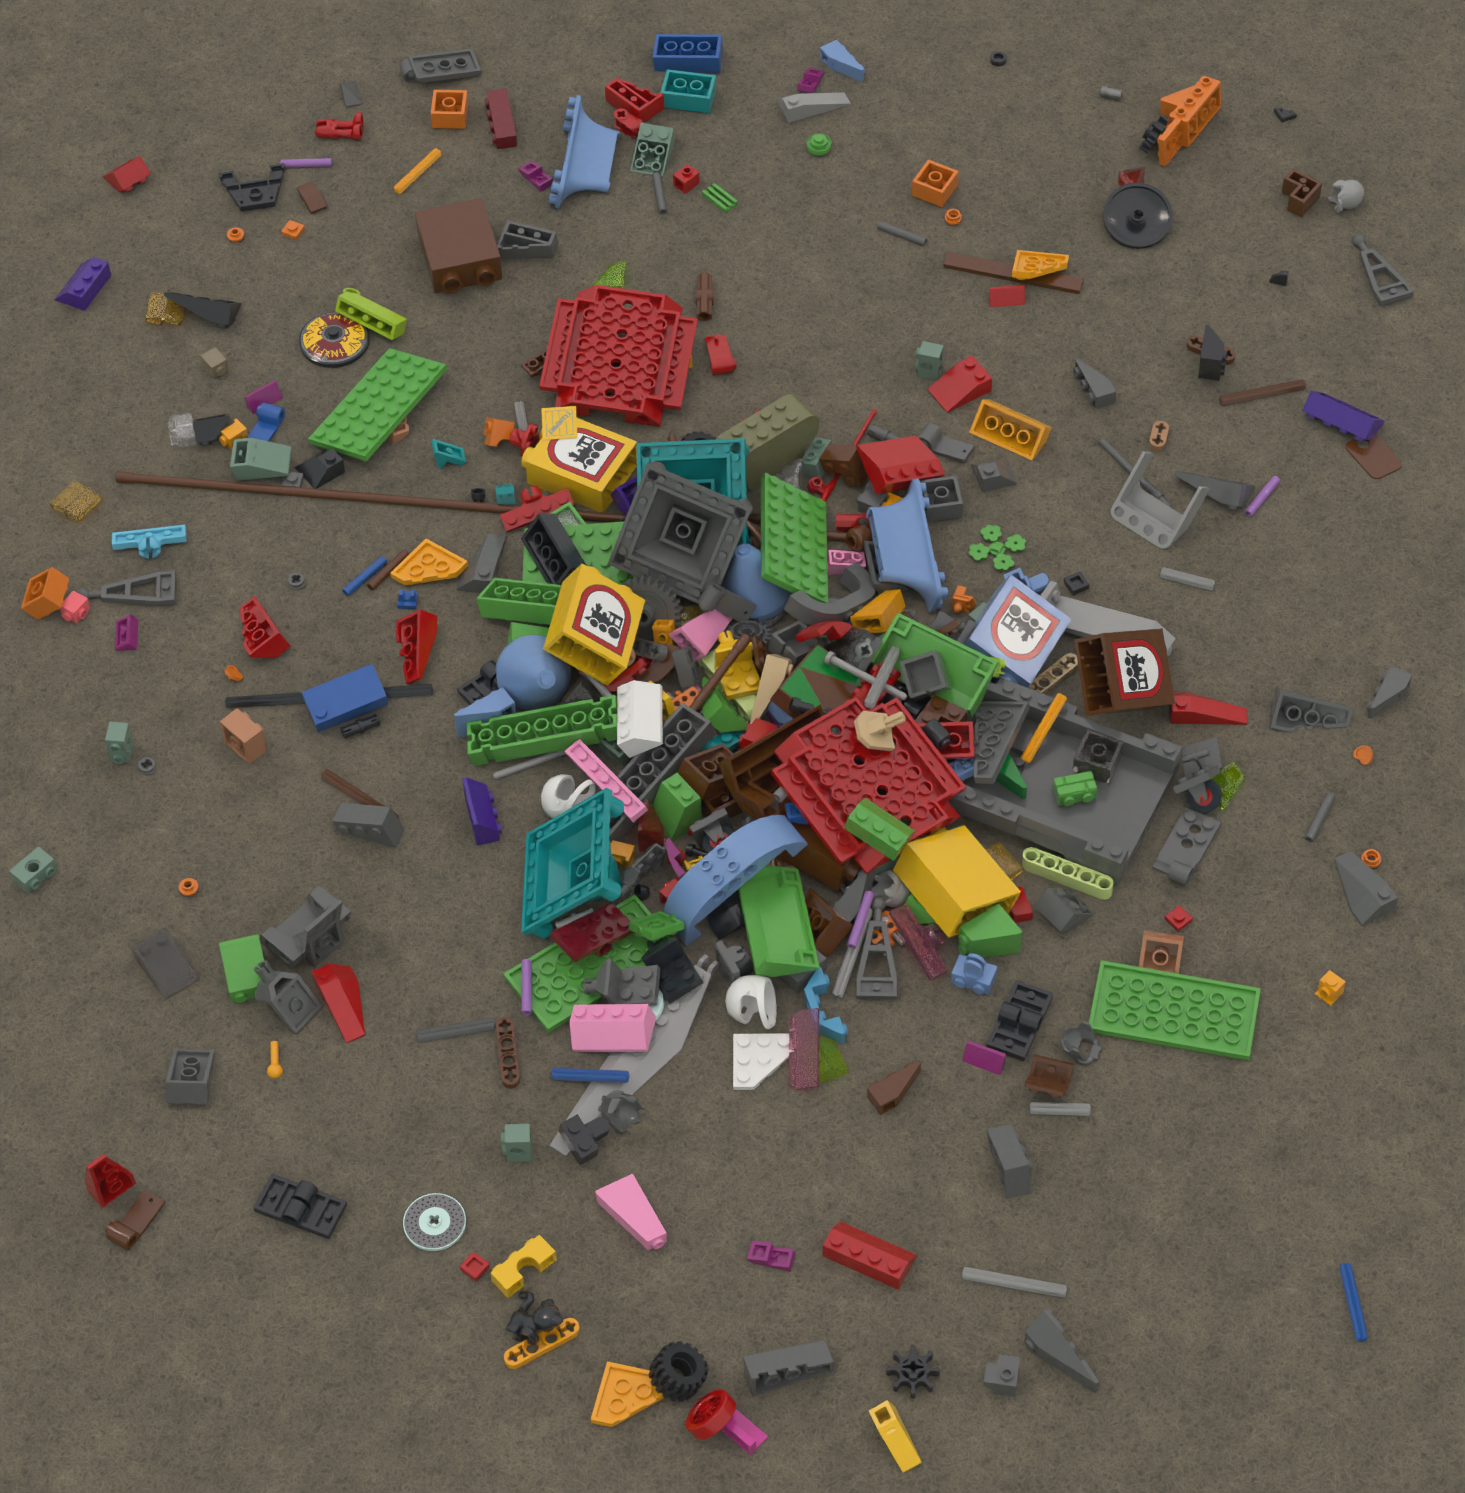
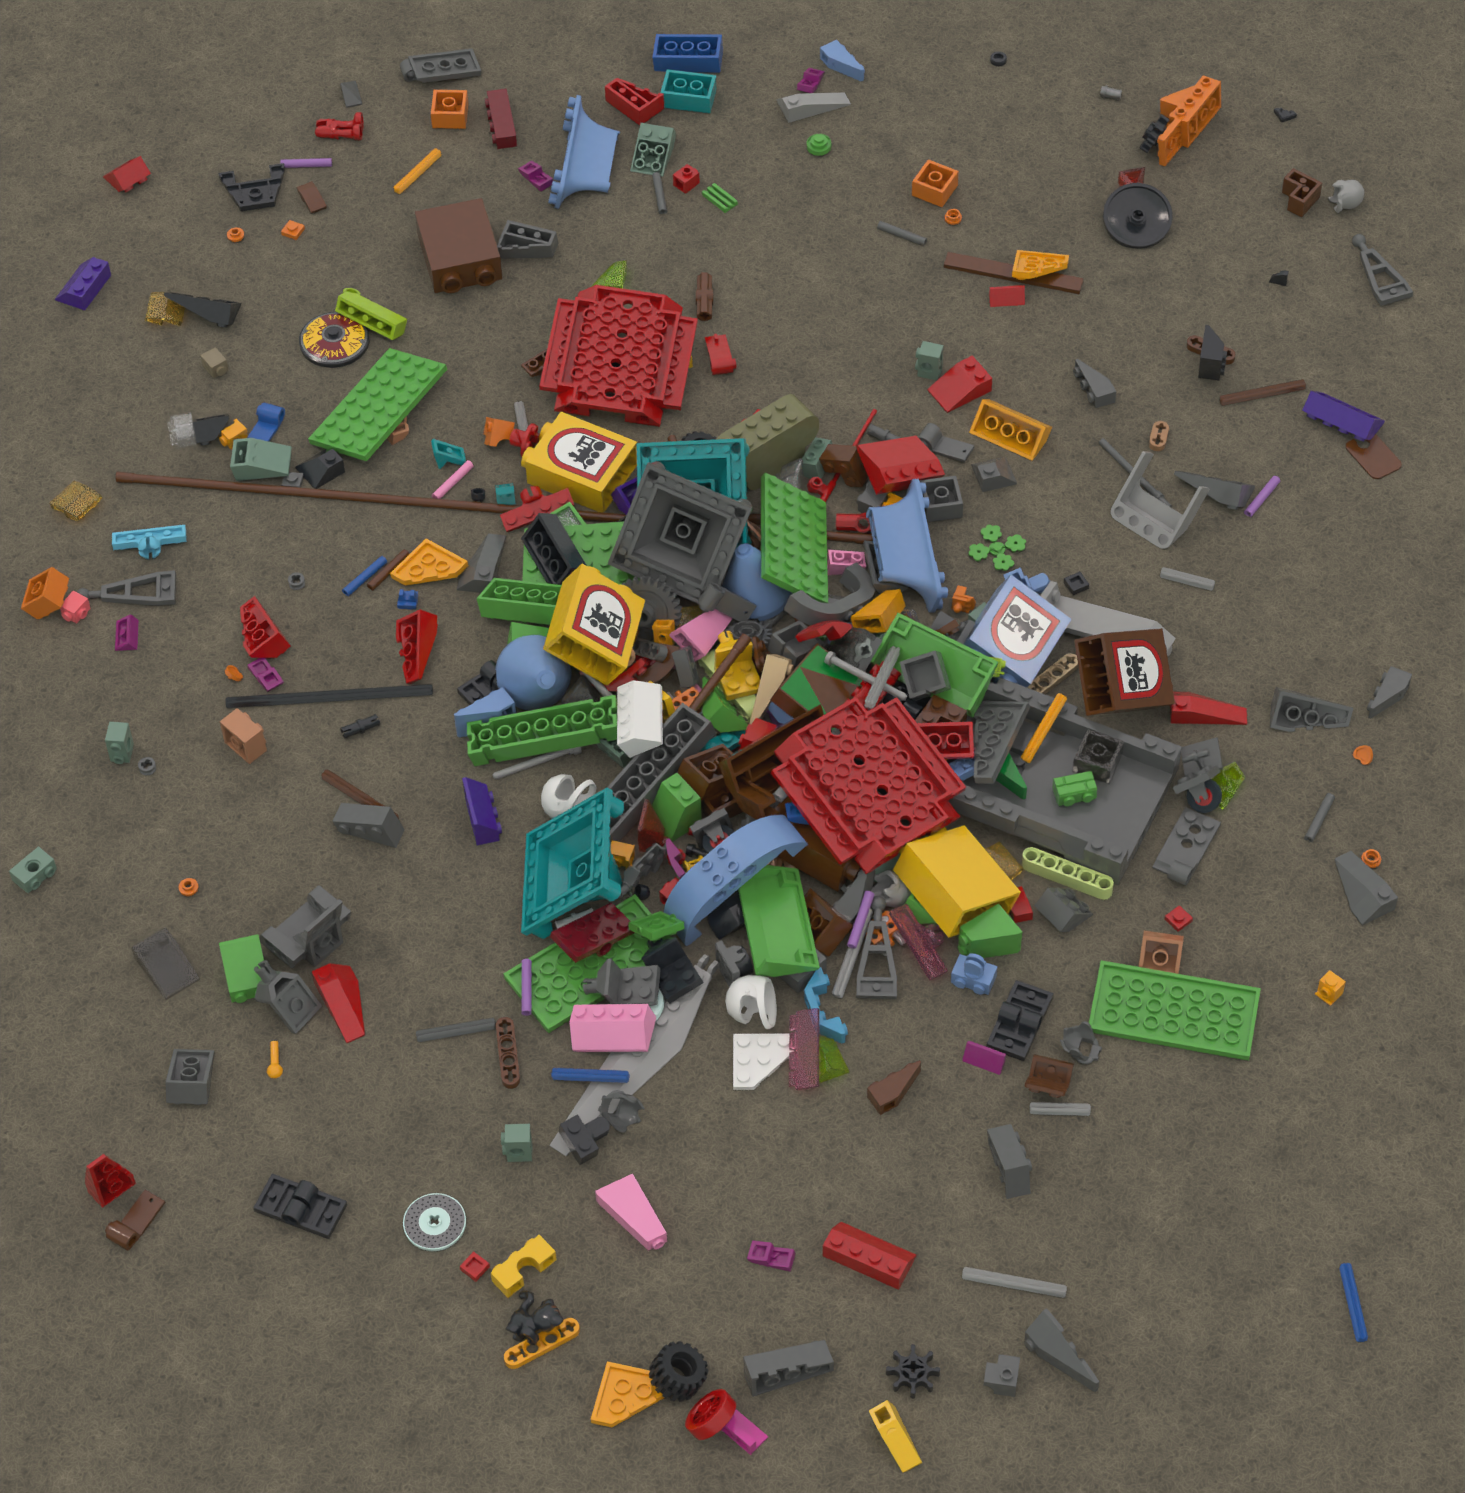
magenta slope [245,380,283,414] -> none
blue brick [302,664,389,732] -> none
yellow sticker [542,406,577,440] -> none
bright pink plate [565,739,648,822] -> none
red piece [614,108,644,139] -> none
black piece [789,697,832,715] -> none
bright green slope [844,798,915,861] -> none
reddish brown head [845,525,873,552] -> none
tan piece [854,711,906,751] -> none
black brick [922,719,952,749] -> none
none -> magenta slope [247,658,284,692]
none -> bright pink piece [432,460,474,499]

